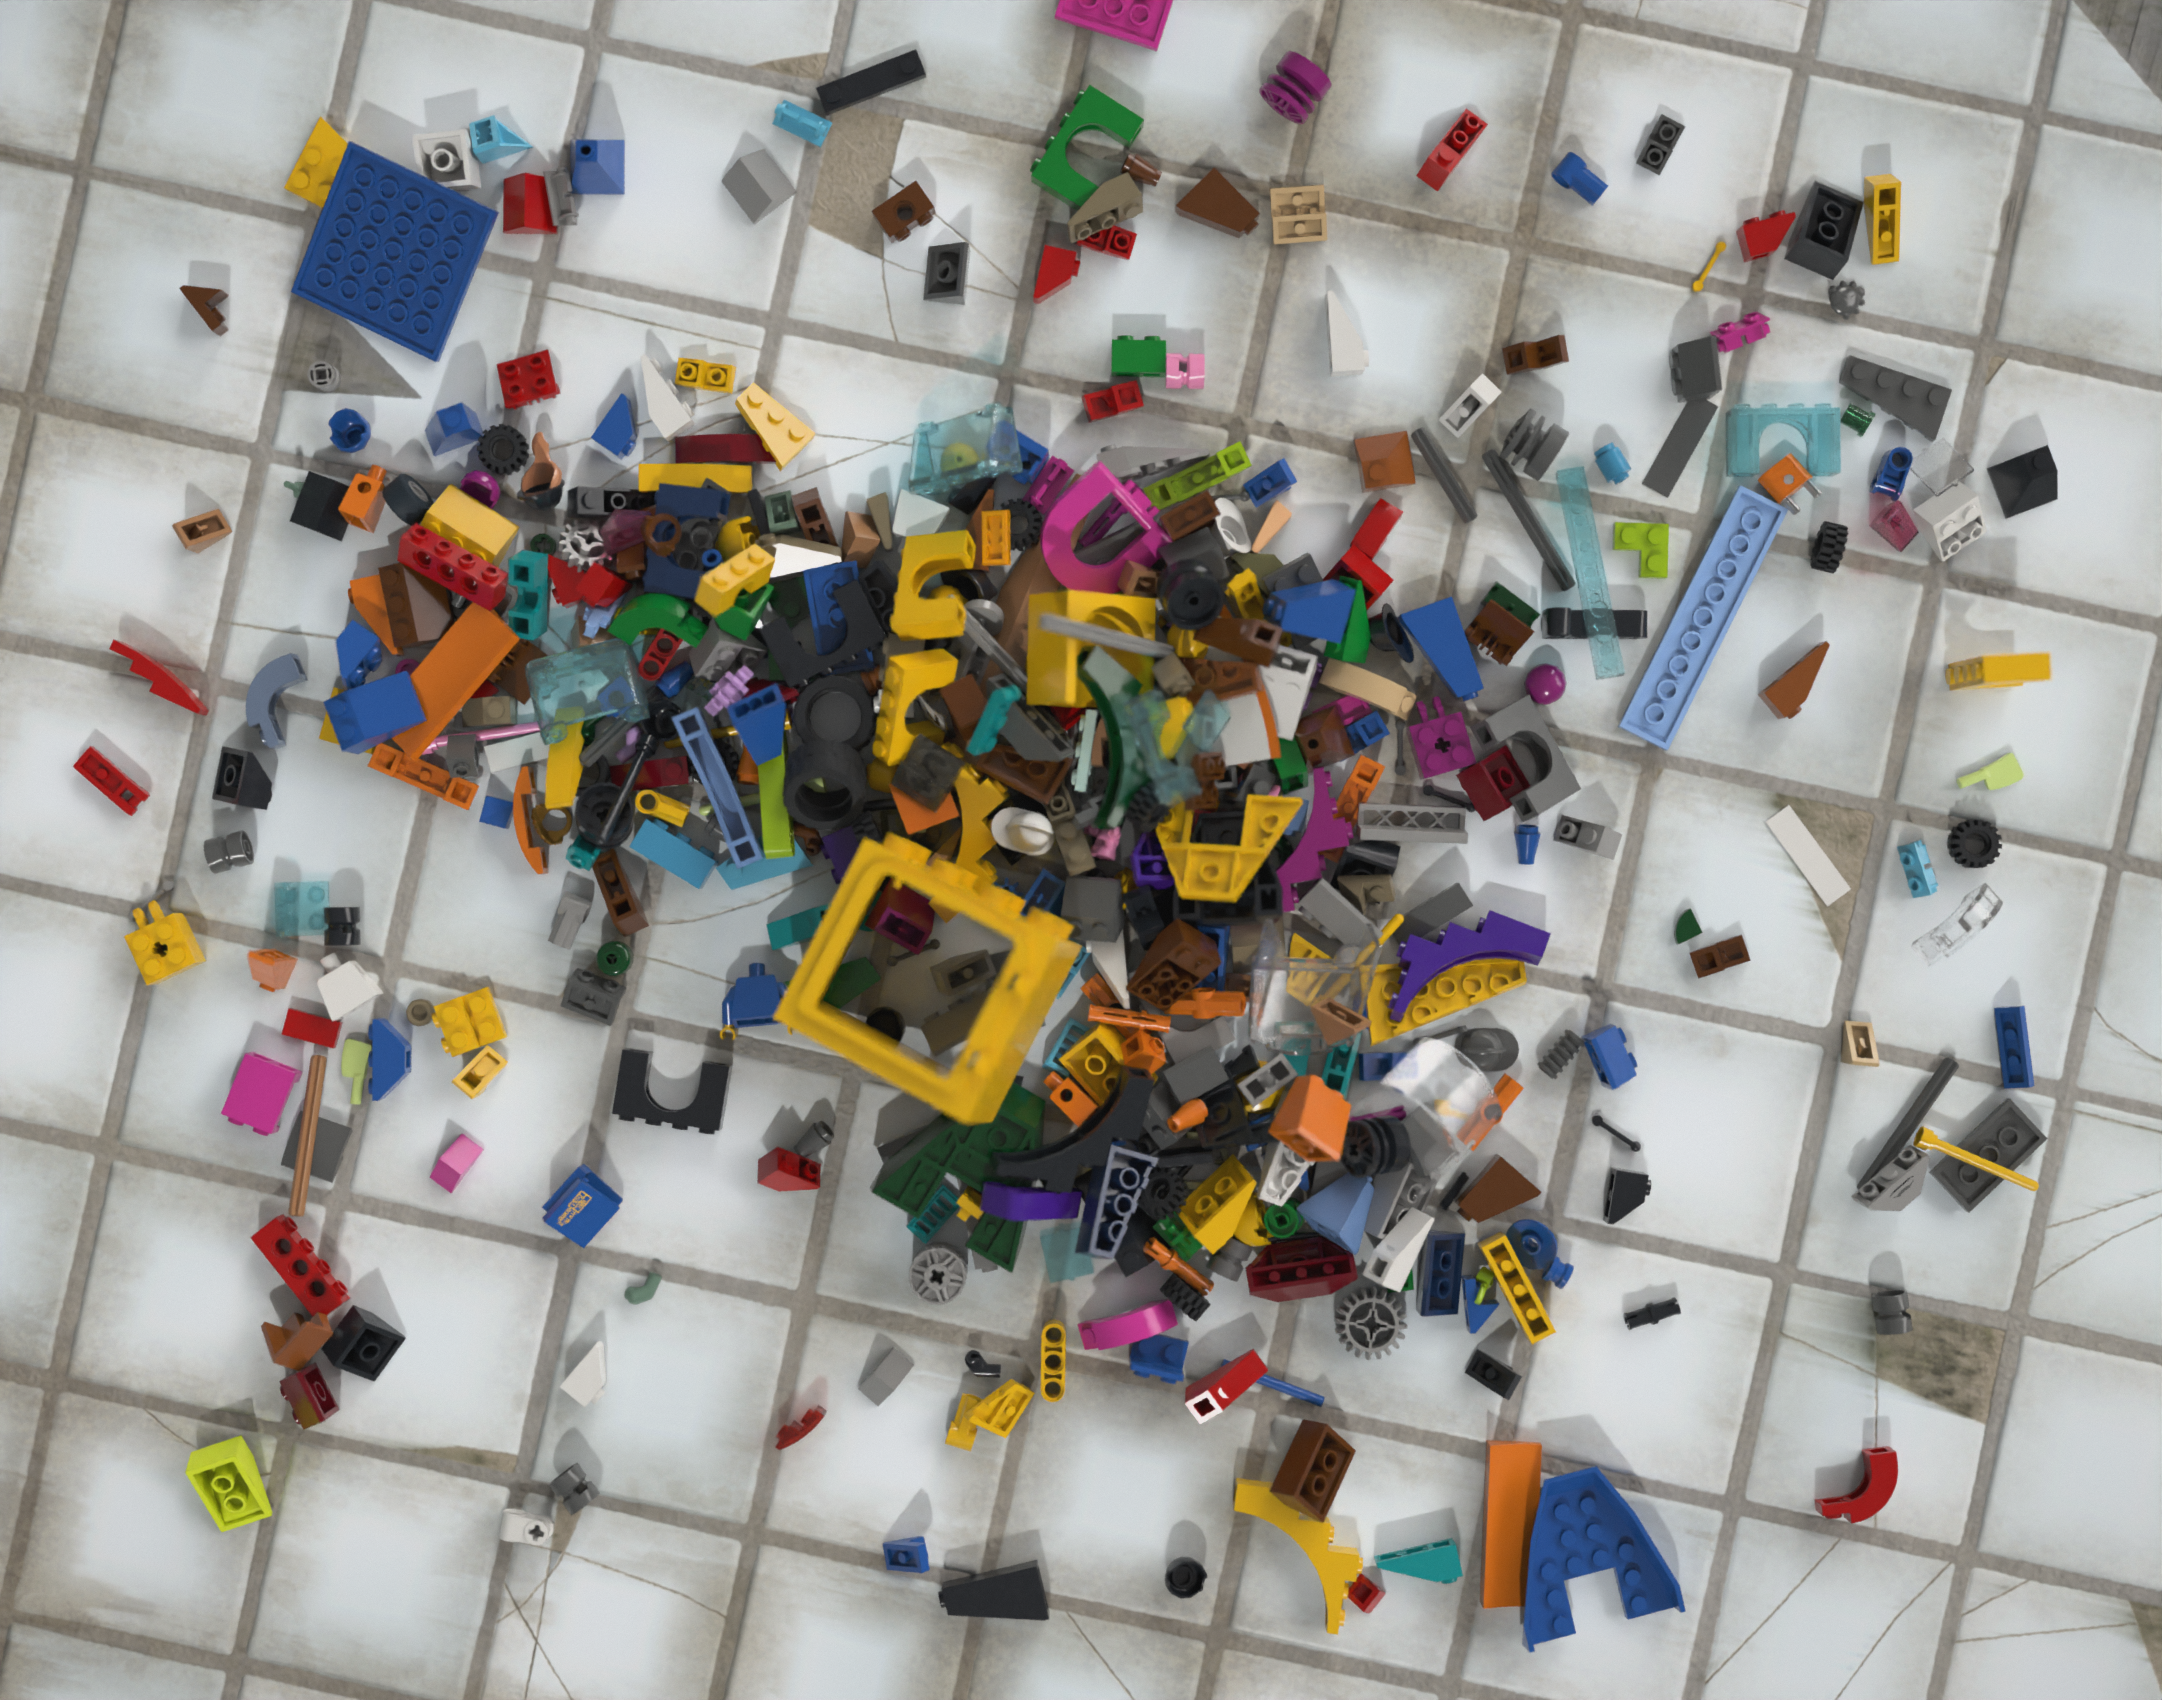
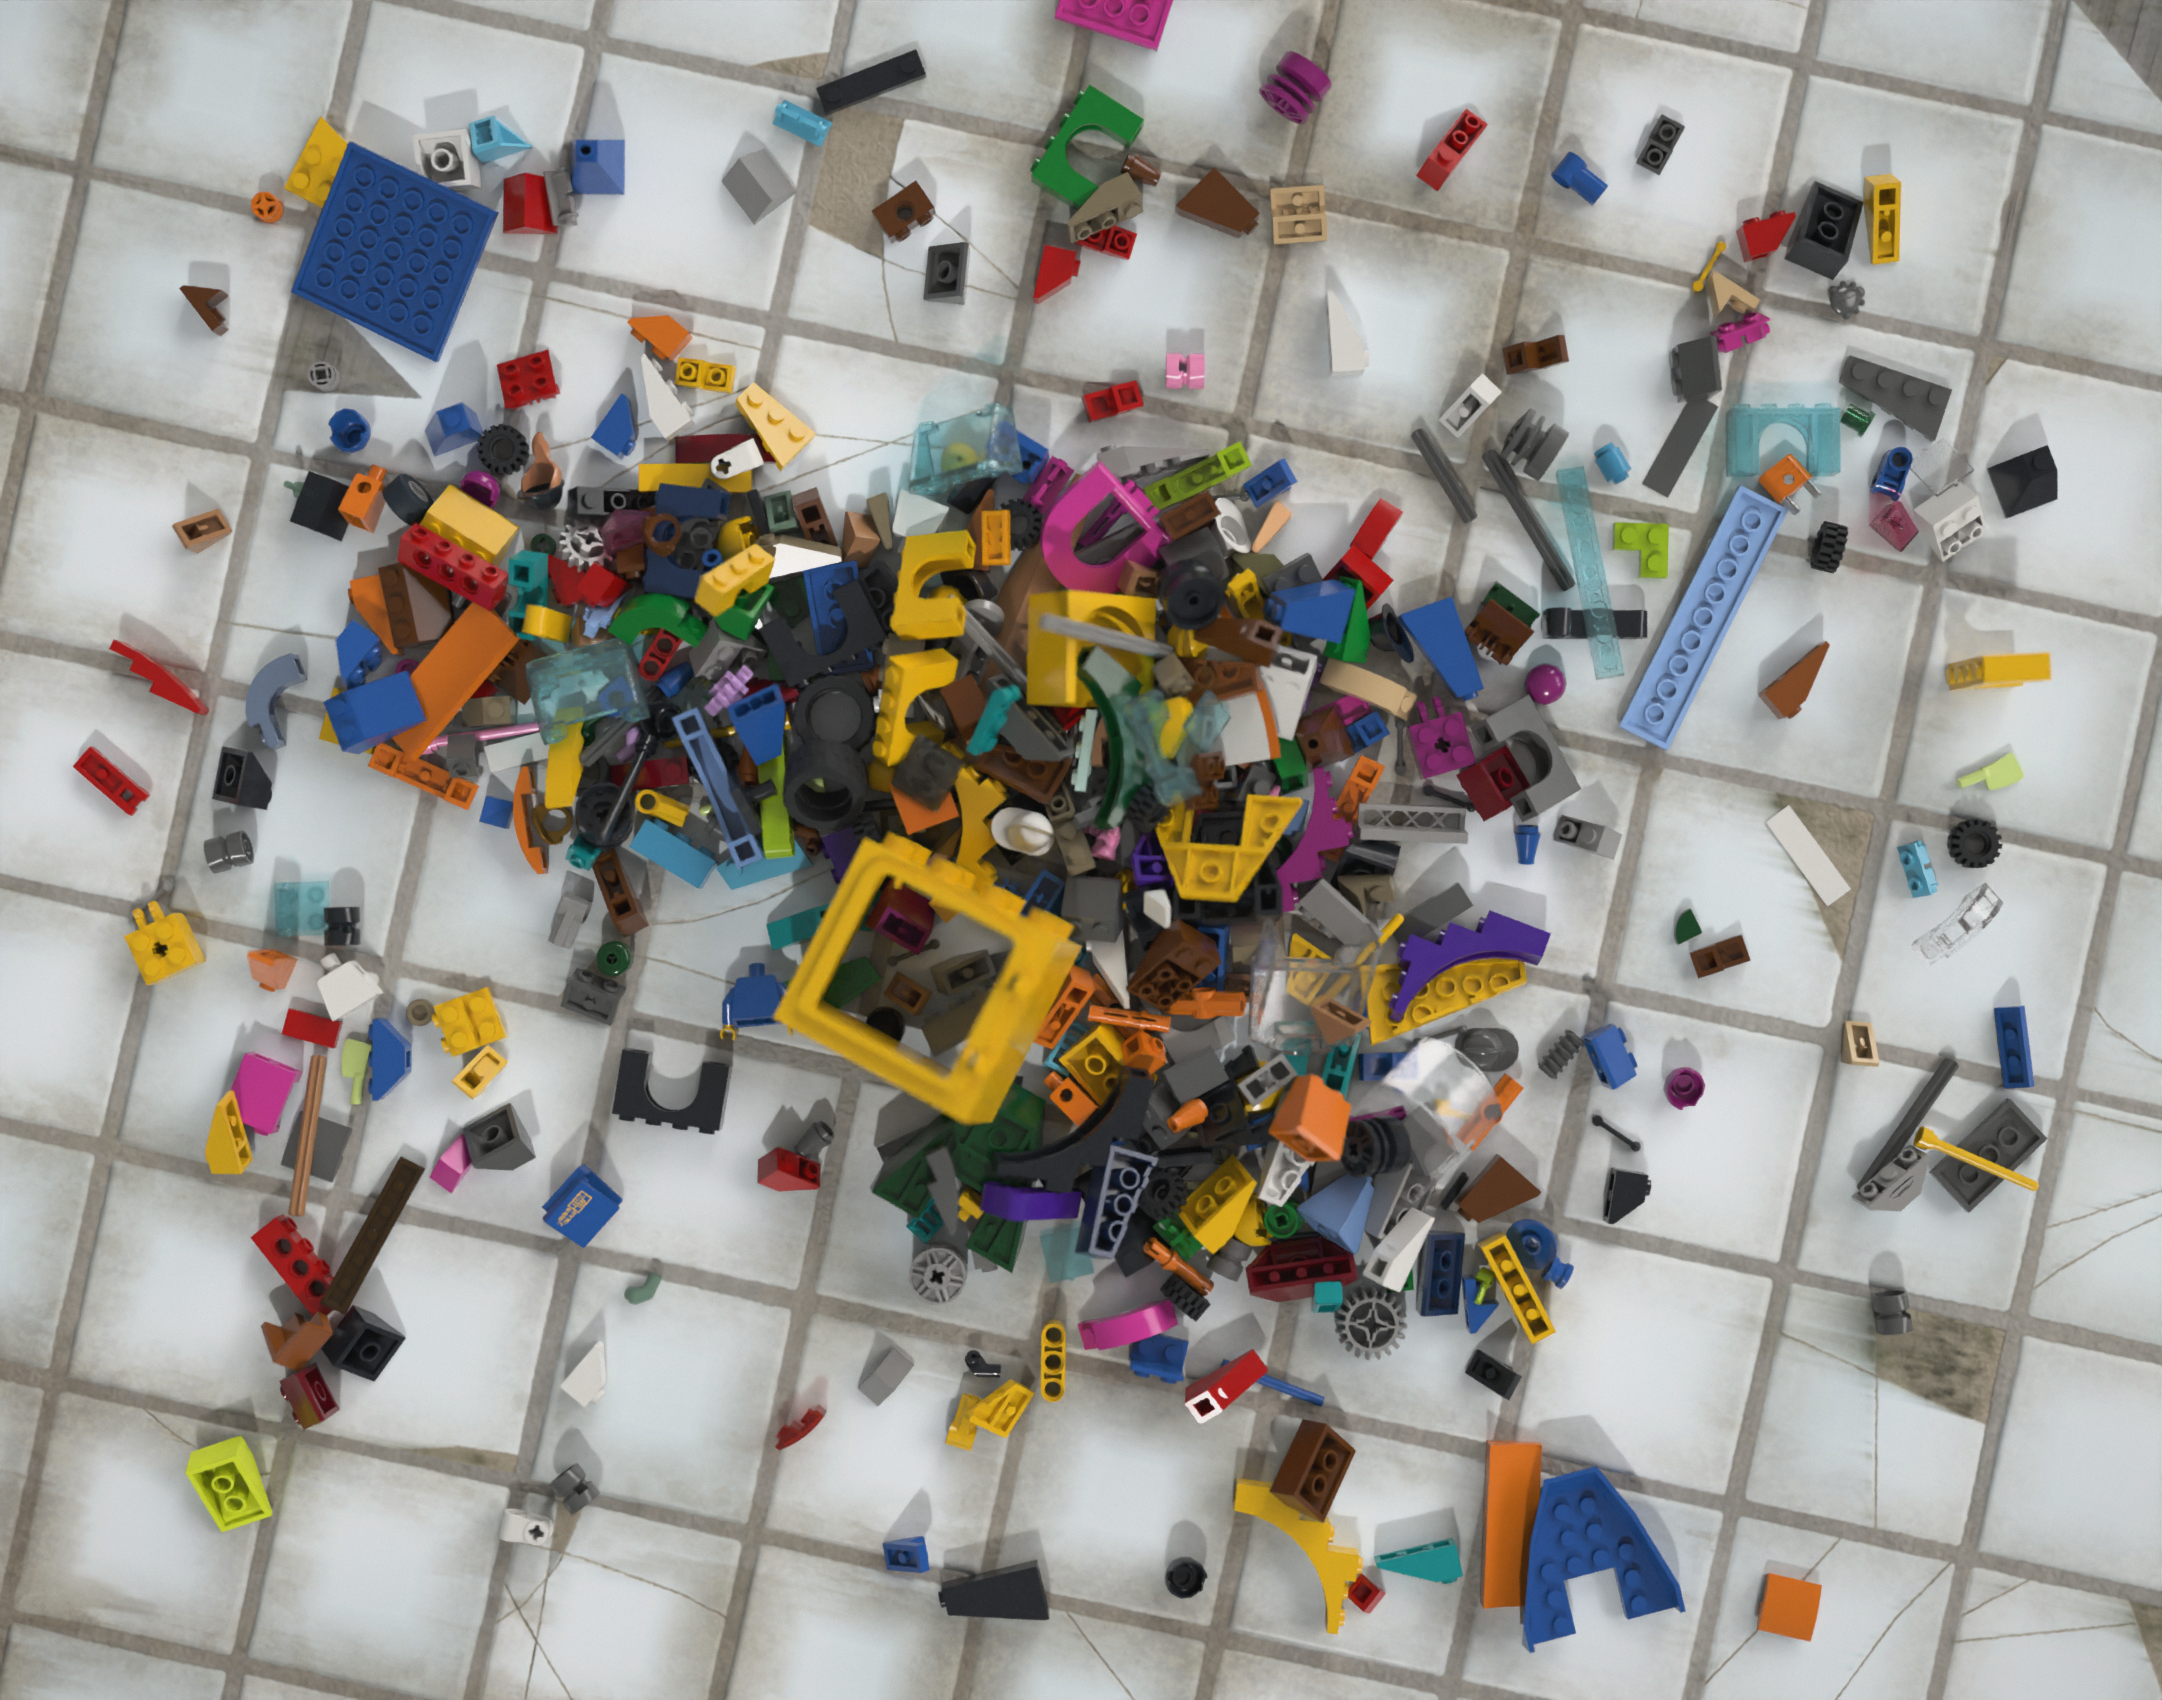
green brick [1111,335,1166,378] -> none
dark orange slope [1353,431,1416,493] -> none
black pin [1623,1297,1681,1330] -> none
red arch [1815,1446,1898,1524] -> none
none -> yellow slope [205,1091,253,1174]
none -> orange wheel [251,192,284,223]
none -> dark brown tile [320,1156,425,1315]
none -> dark grey slope [463,1103,536,1171]
none -> yellow beam [522,605,573,643]
none -> orange slope [627,315,693,362]
none -> white piece [710,439,764,479]
none -> black tile [726,764,778,836]
none -> medium nougat slope [884,971,933,1017]
none -> dark grey slope [924,1143,959,1236]
none -> orange slope [1033,964,1095,1050]
none -> white slope [1144,889,1171,928]
none -> teal slope [1311,1282,1343,1313]
none -> magenta hair [1663,1067,1705,1110]
none -> tan slope [1706,271,1760,317]
none -> orange slope [1756,1573,1822,1642]

